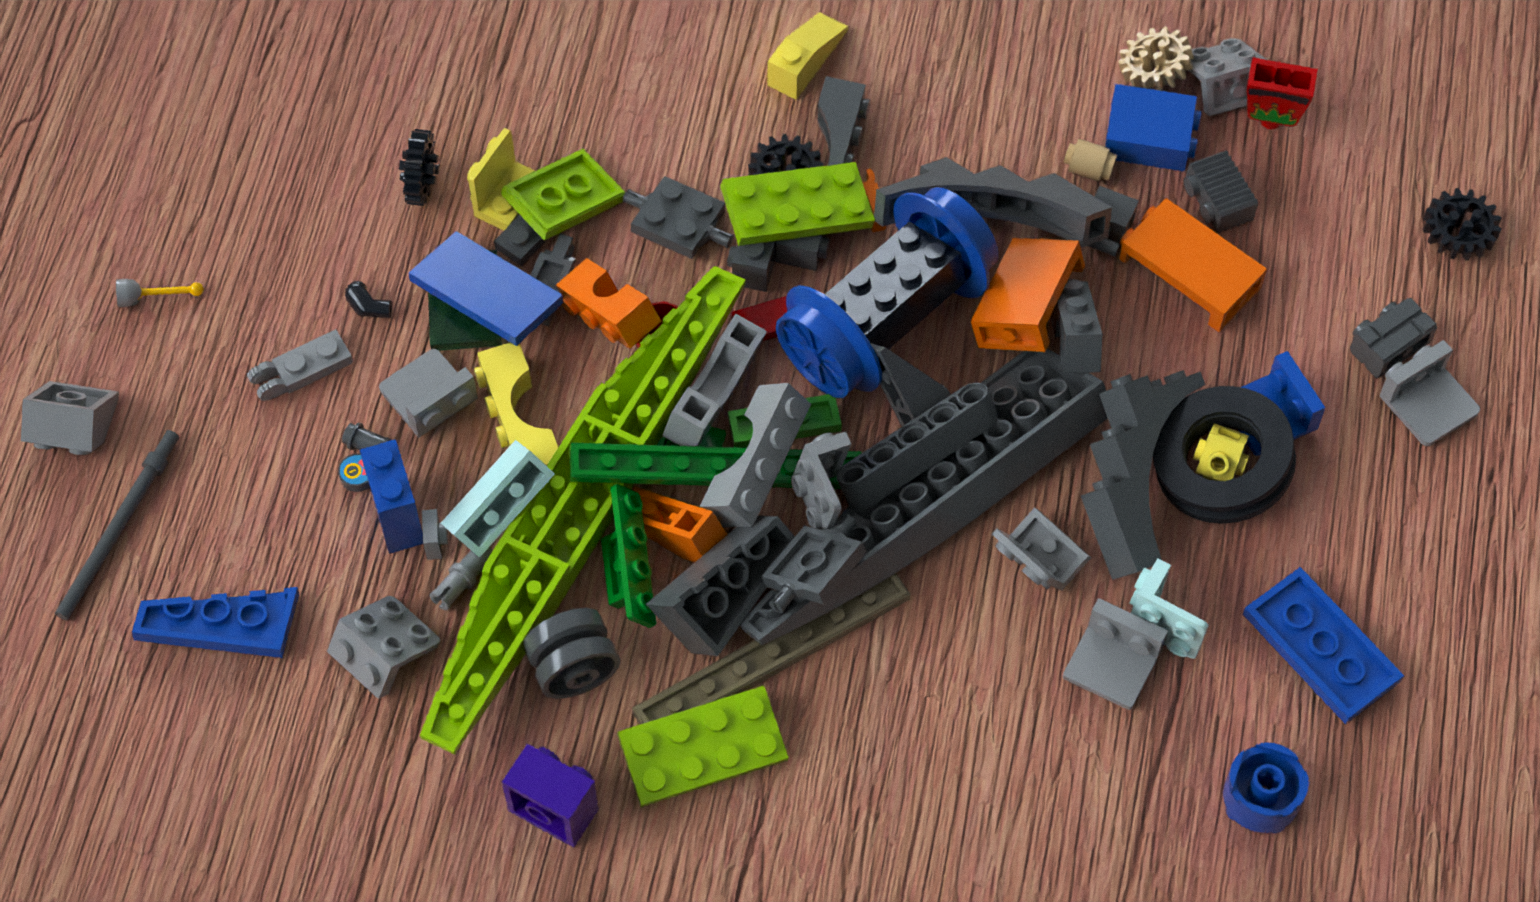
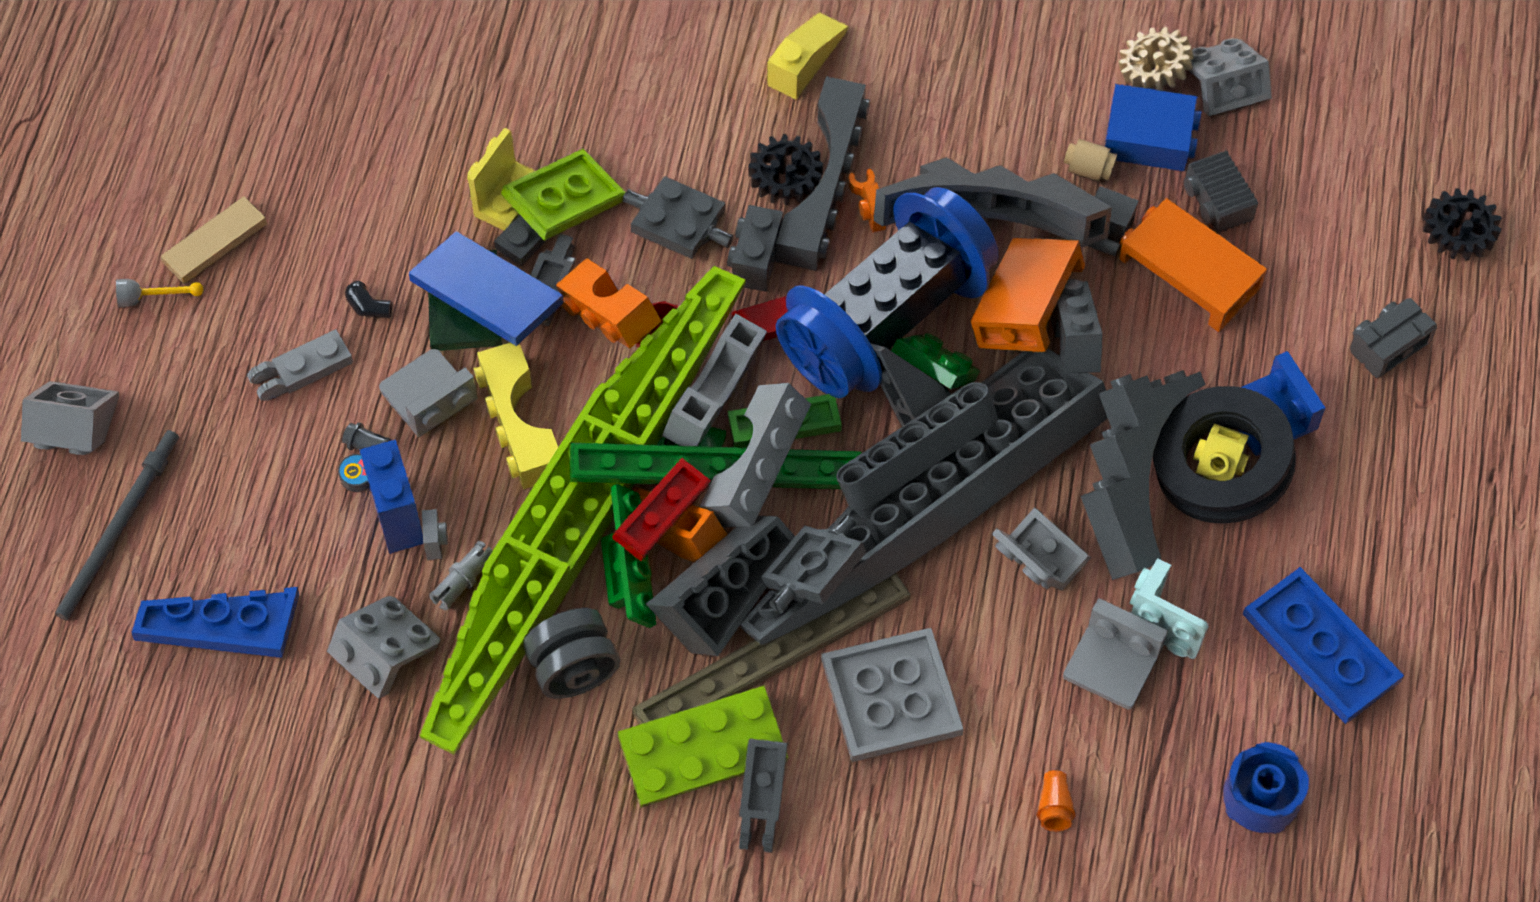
black gear [399,129,440,206] -> none
light aqua brick [441,440,555,558] -> none
dark purple brick [502,744,599,848] -> none
lime plate [720,162,875,246] -> none
light grey bracket [791,431,851,529] -> none
red torso [1247,57,1318,130] -> none
light grey bracket [1379,340,1480,446] -> none
none -> tan tile [160,196,267,284]
none -> red tile [612,458,711,561]
none -> dark grey hinge [739,738,788,853]
none -> light grey plate [821,628,964,762]
none -> green plate [891,333,981,389]
none -> orange cone [1036,770,1076,831]

